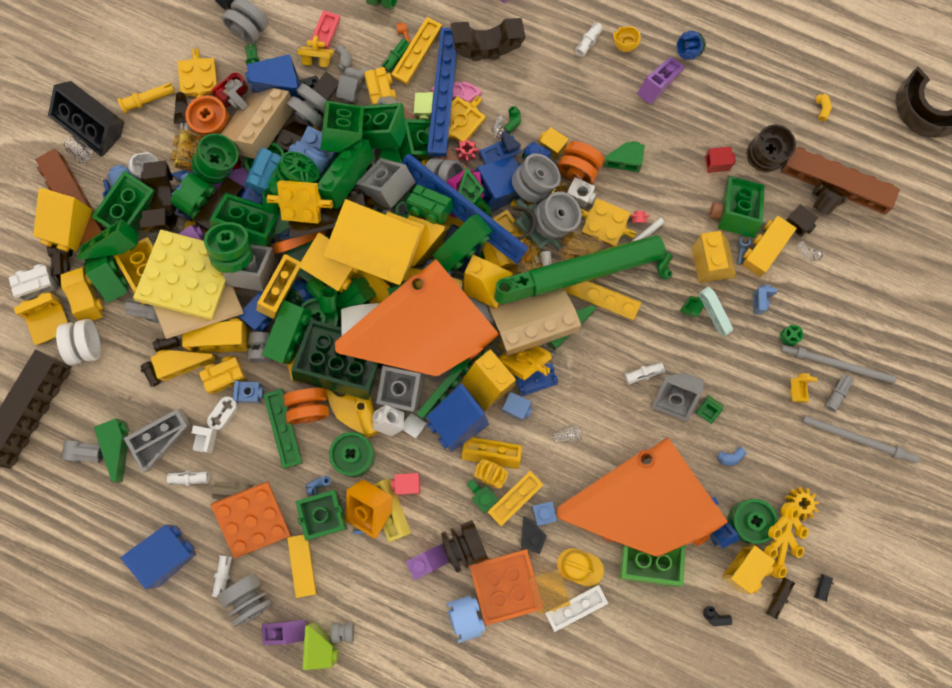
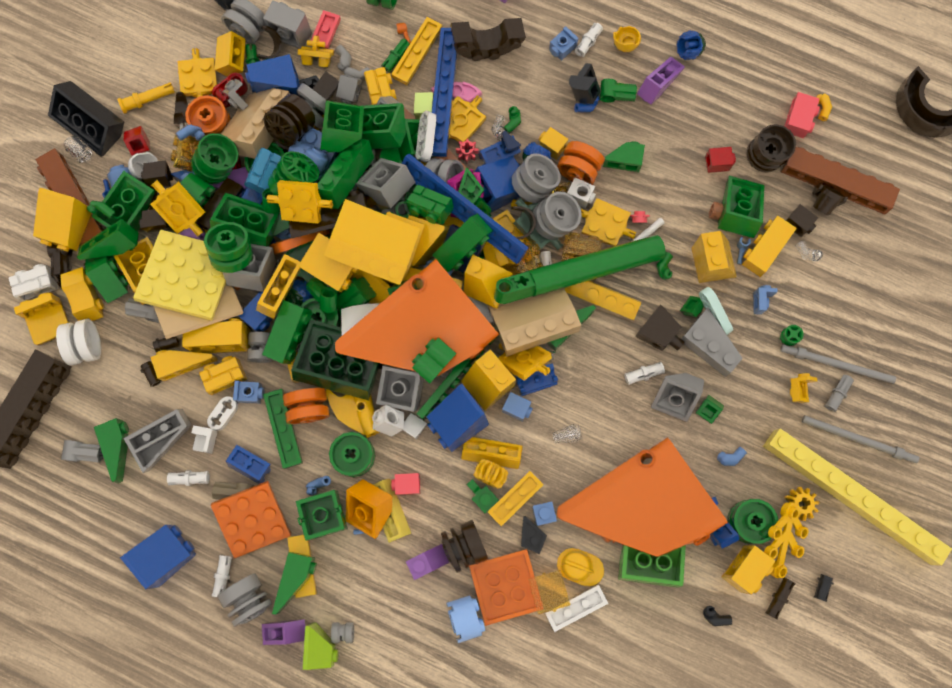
none -> green arm [87,201,116,219]
none -> red brick [123,126,150,156]
none -> yellow plate [150,180,205,237]
none -> medium blue arm [175,125,205,141]
none -> yellow brick [215,31,246,77]
none -> blue hinge [226,445,271,484]
none -> dark brown helmet [256,26,282,60]
none -> light grey brick [263,1,312,49]
none -> dark brown wheel [263,94,315,146]
none -> green slope [272,552,317,615]
none -> green brick [412,337,457,384]
none -> white beam [415,110,436,163]
none -> medium blue brick [549,26,578,61]
none -> black brick [569,63,601,104]
none -> blue arm [574,96,599,113]
none -> green piece [600,78,637,103]
none -> dark brown torso [636,304,685,351]
none -> light grey wedge [681,307,742,377]
none -> light yellow brick [763,428,952,566]
none -> coral brick [784,92,820,139]

